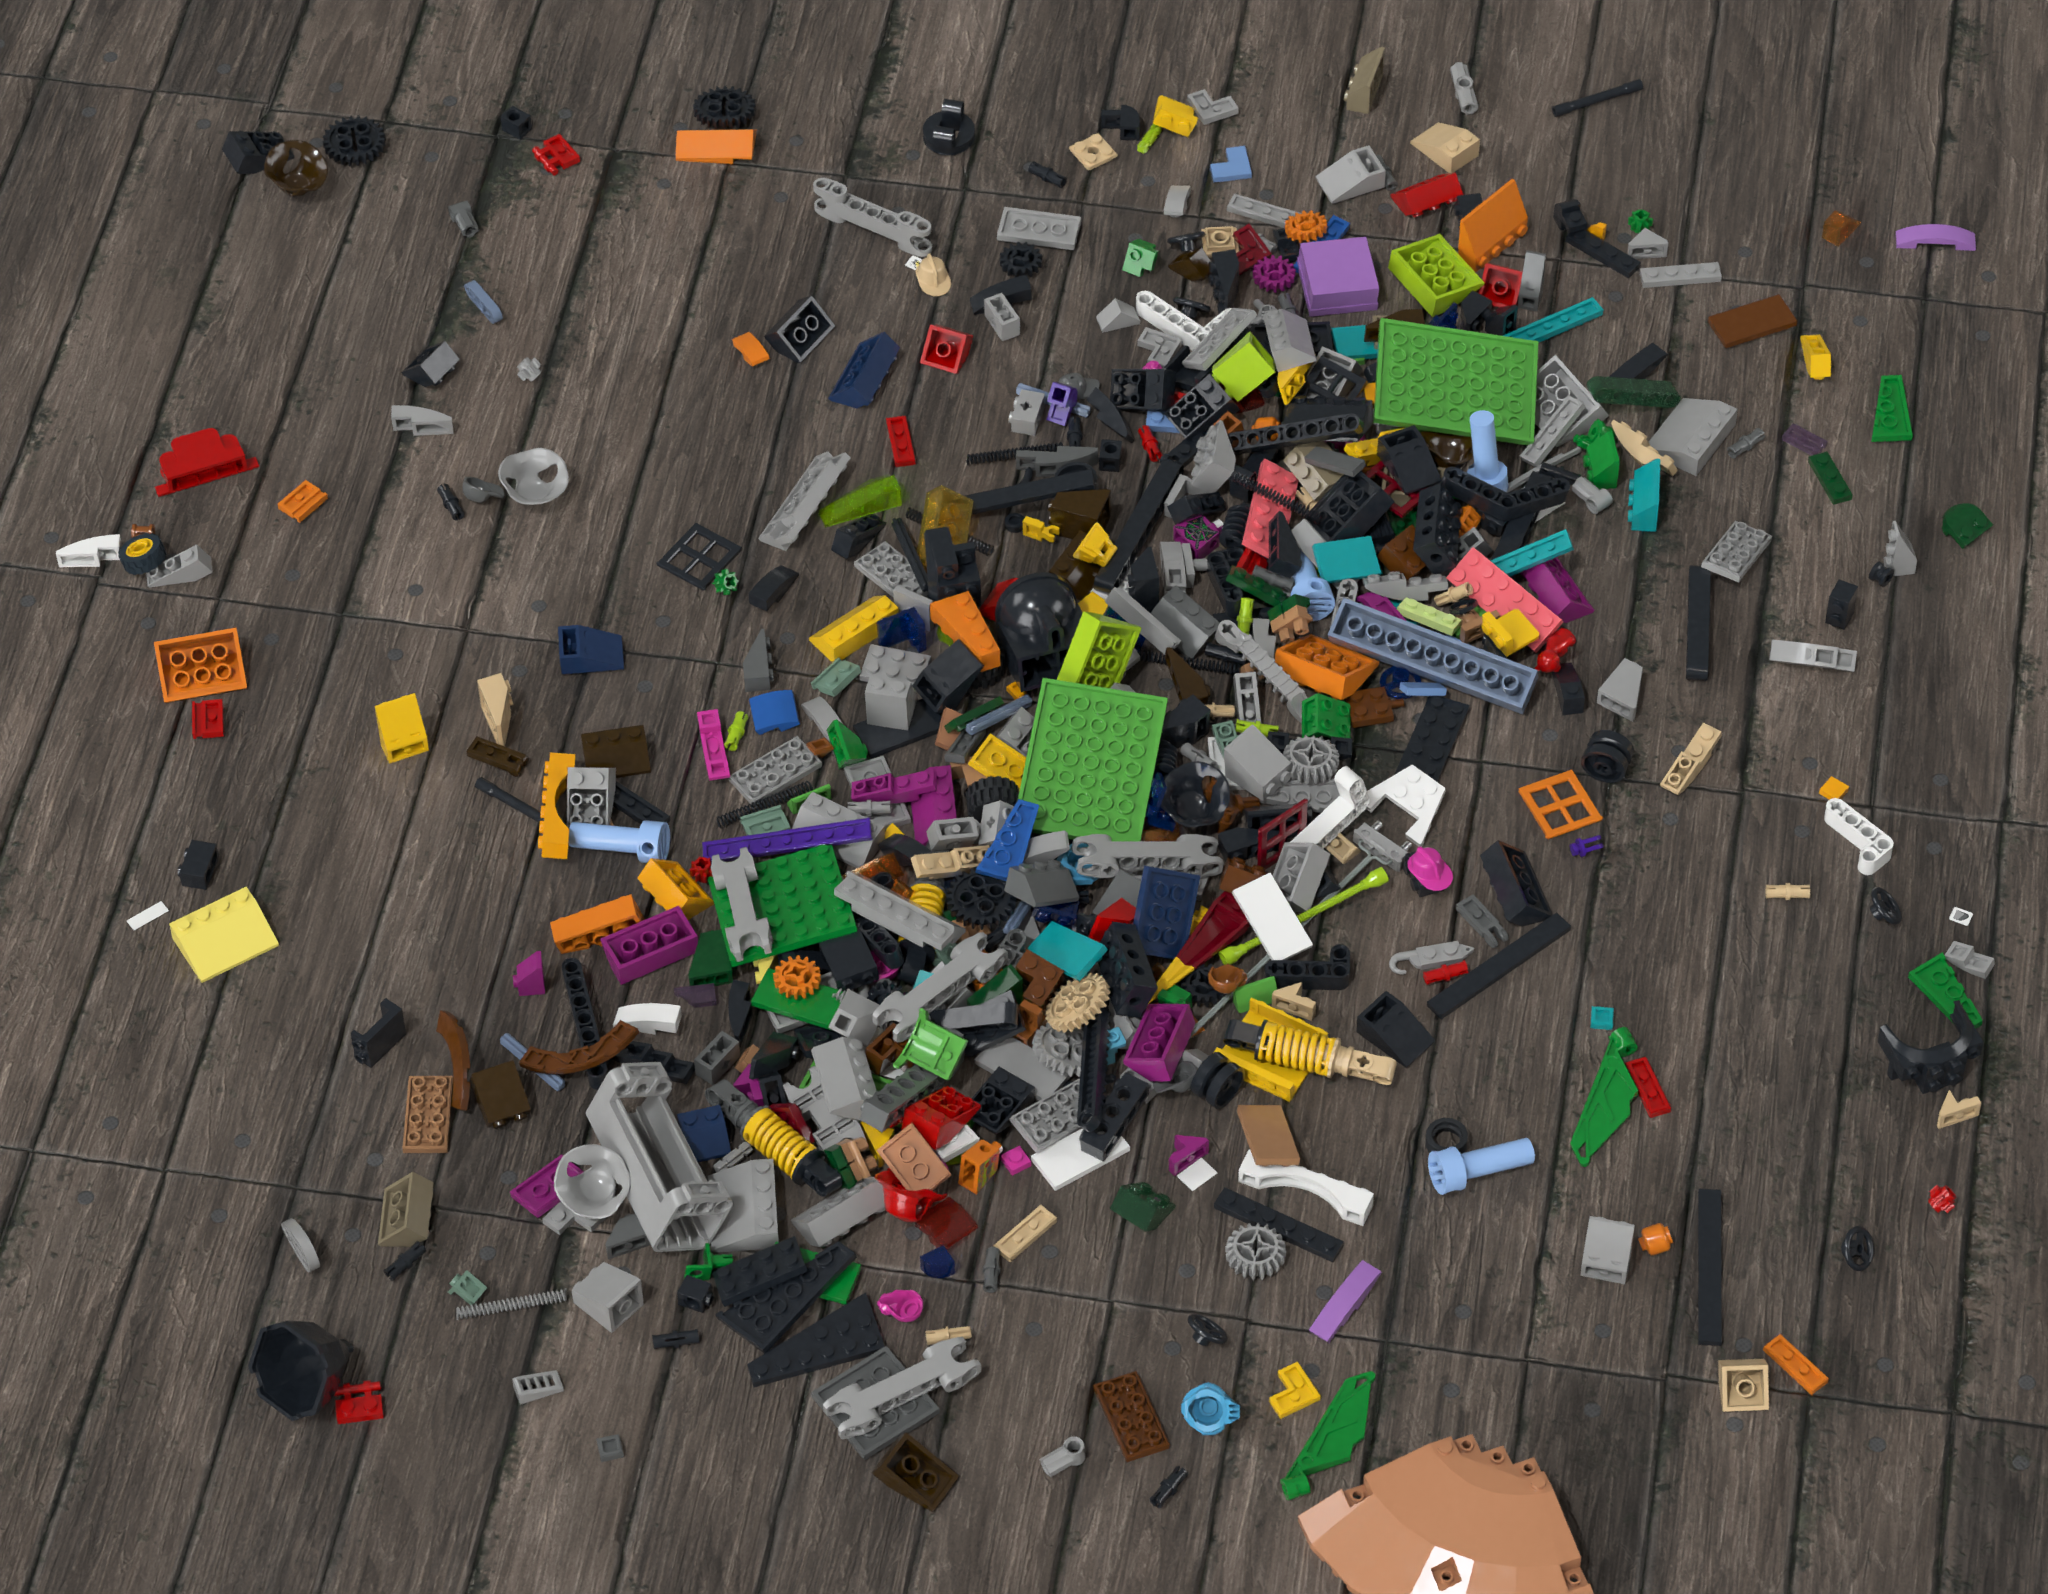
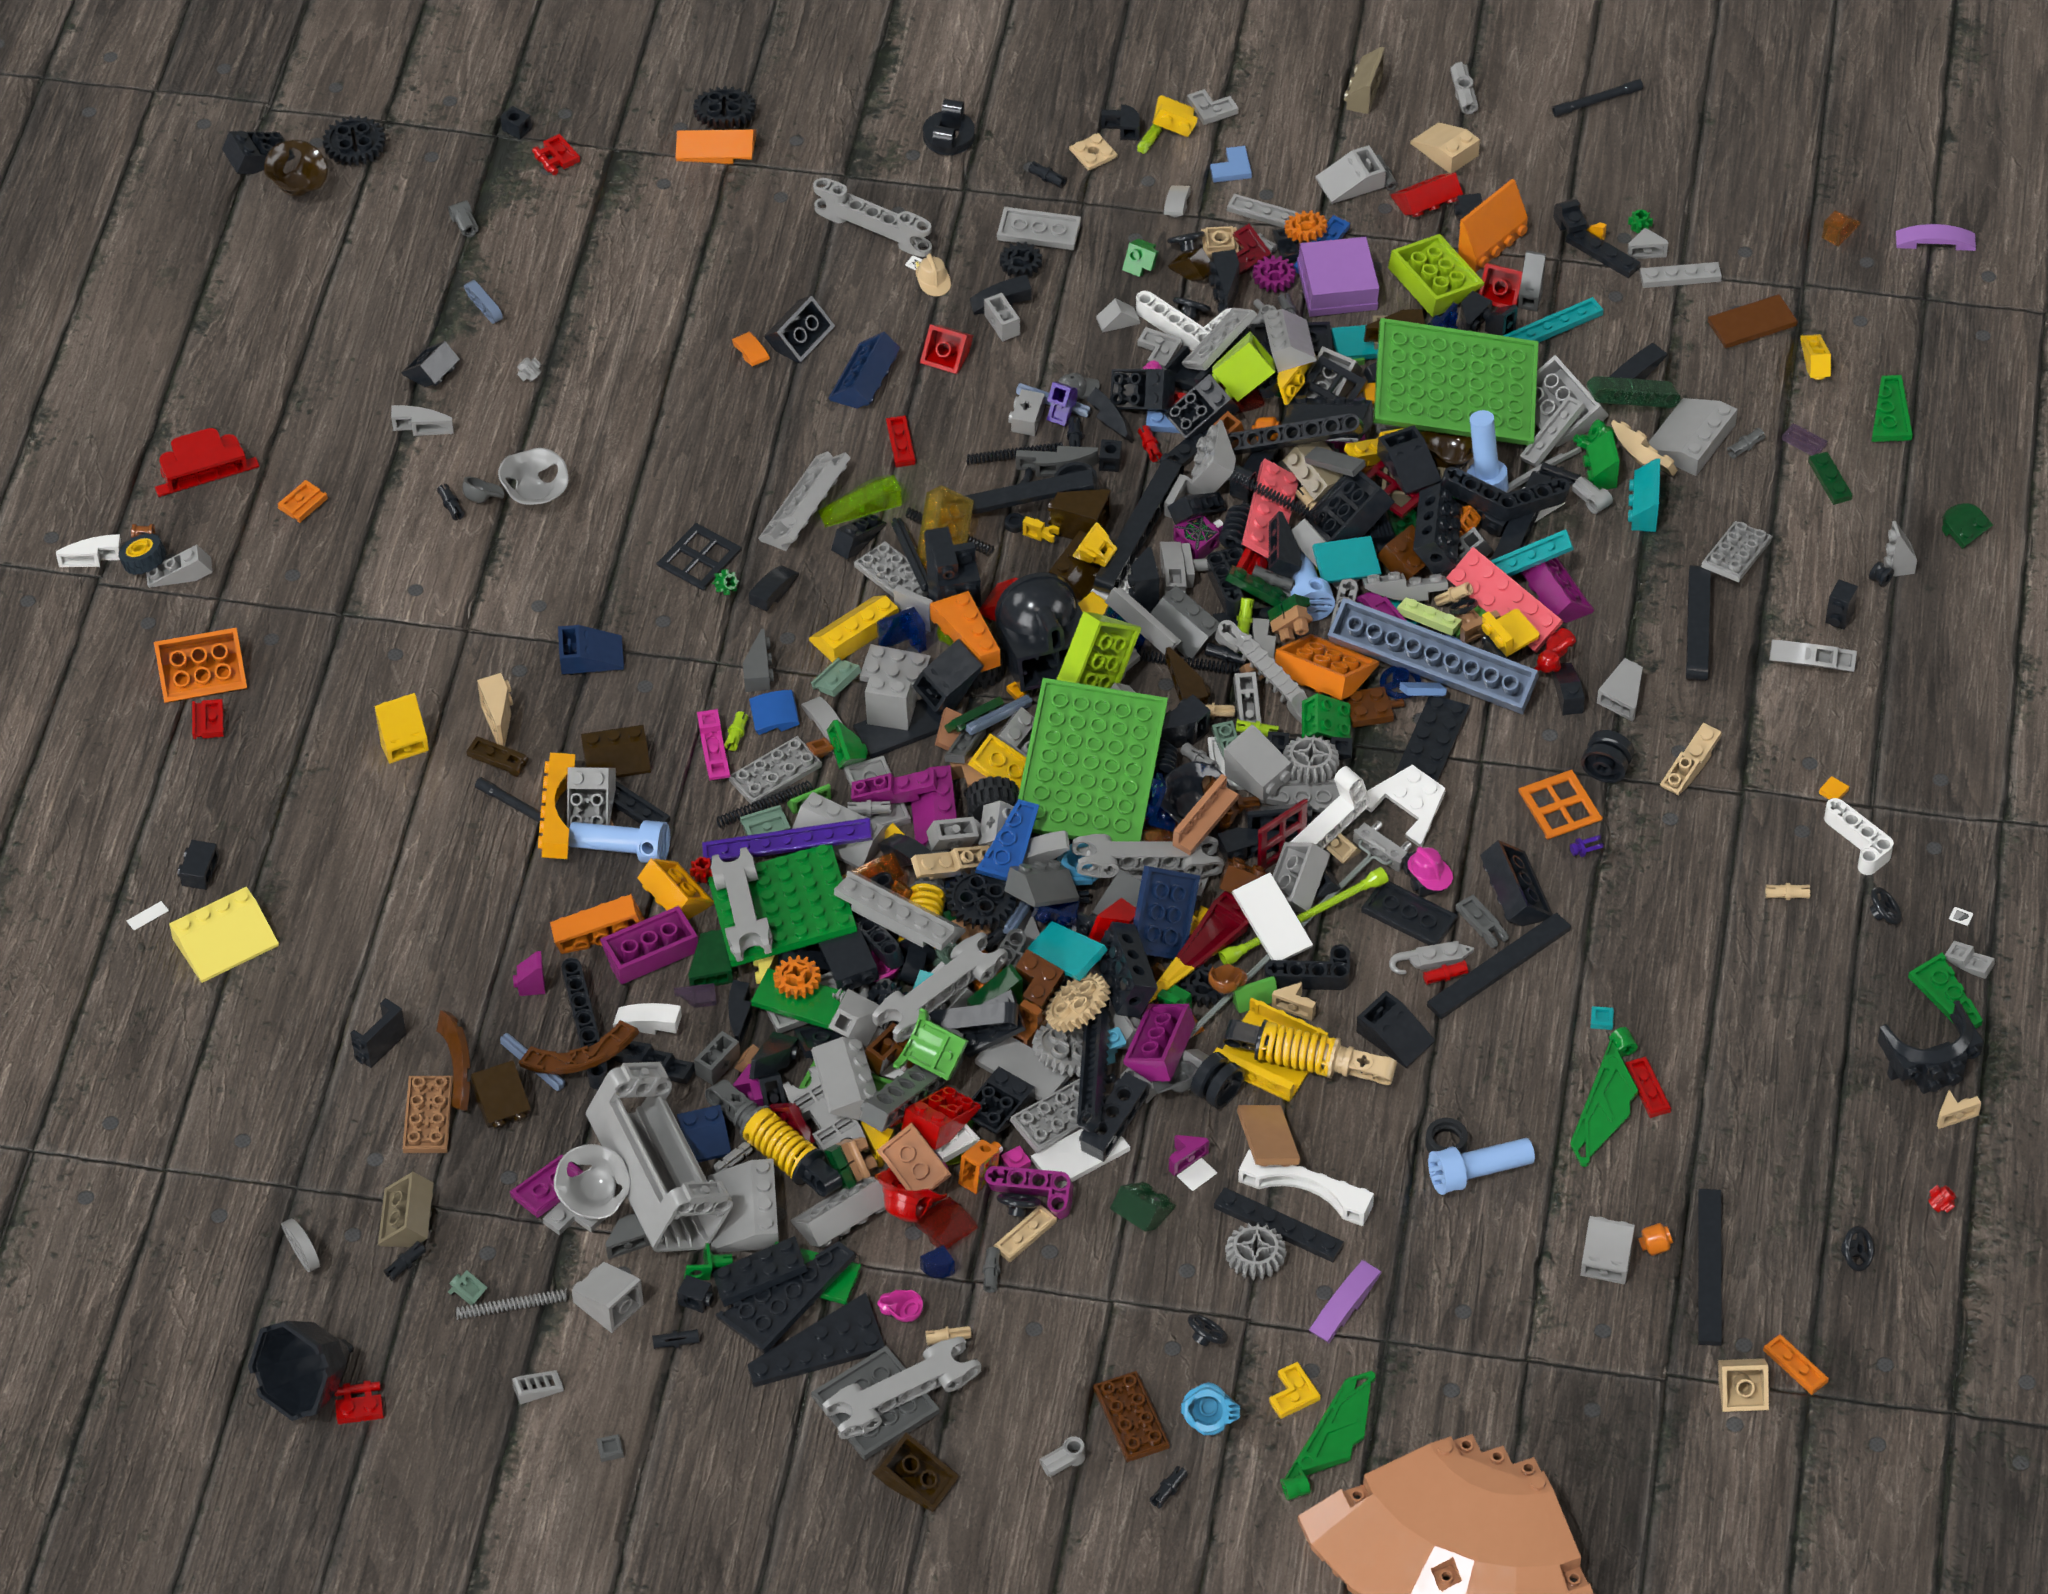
none -> magenta beam [985,1166,1074,1219]
none -> black piece [997,1193,1041,1217]
none -> nougat fence [1173,774,1239,856]
none -> black tile [1361,881,1458,946]

